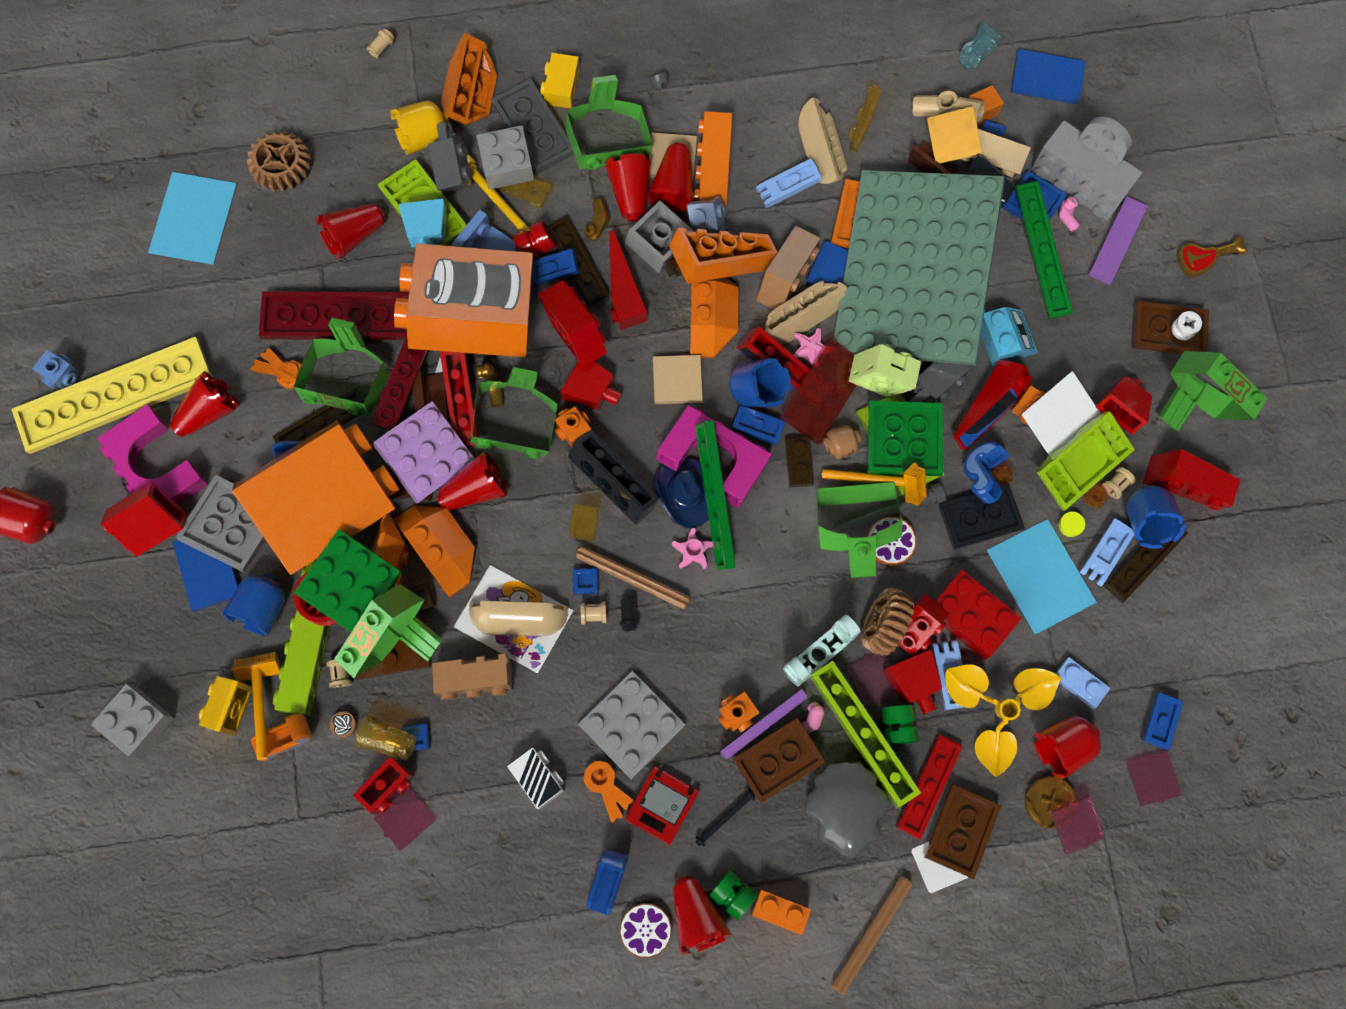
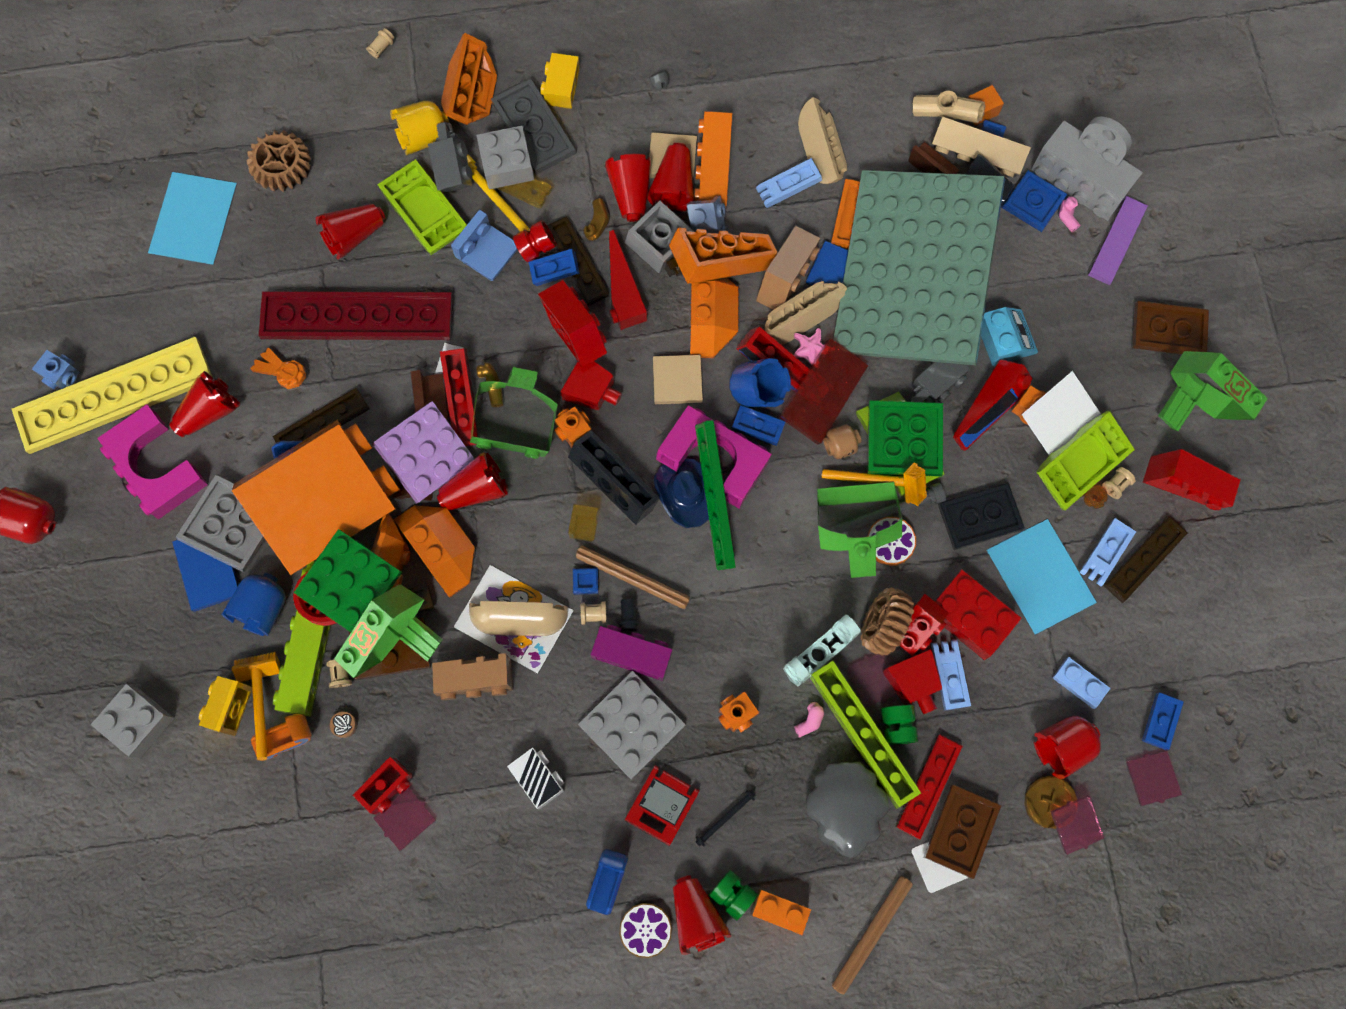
red brick [100,481,187,557] -> none
bright green piece [294,318,389,416] -> none
clear yellow plant [355,714,416,760] -> none
dark red bracket [371,336,427,430] -> none
orange brick [394,243,533,357] -> none
medium azure torso [399,198,448,248] -> none
blue tile [402,723,430,752] -> none
bright green piece [566,75,653,170] -> none
orange piece [584,761,634,823] -> none
bright pink animal [672,528,713,569] -> none
medium lavender tile [720,689,807,760] -> none
reddish brown plate [733,718,826,804] -> none
dark brown plate [785,437,814,488] -> none
clear yellow plate [848,85,881,153] -> none
yellowish green piece [849,344,921,397] -> none
tile [927,106,982,164] -> none
yellow plant [945,664,1061,777] -> none
clear light blue leg [959,22,1001,69] -> none
blue animal [964,442,1009,504] -> none
clear orange plate [991,465,1014,485] -> none
blue tile [1011,49,1086,105] -> none
green tile [1015,181,1073,320] -> none
neon yellow tile [1058,512,1085,537] -> none
red torso [1096,376,1152,435] -> none
blue cylinder [1126,486,1186,549] -> none
white wheel [1171,311,1202,340] -> none
pearl gold piece [1177,236,1247,277] -> none
none -> magenta brick [591,625,672,681]

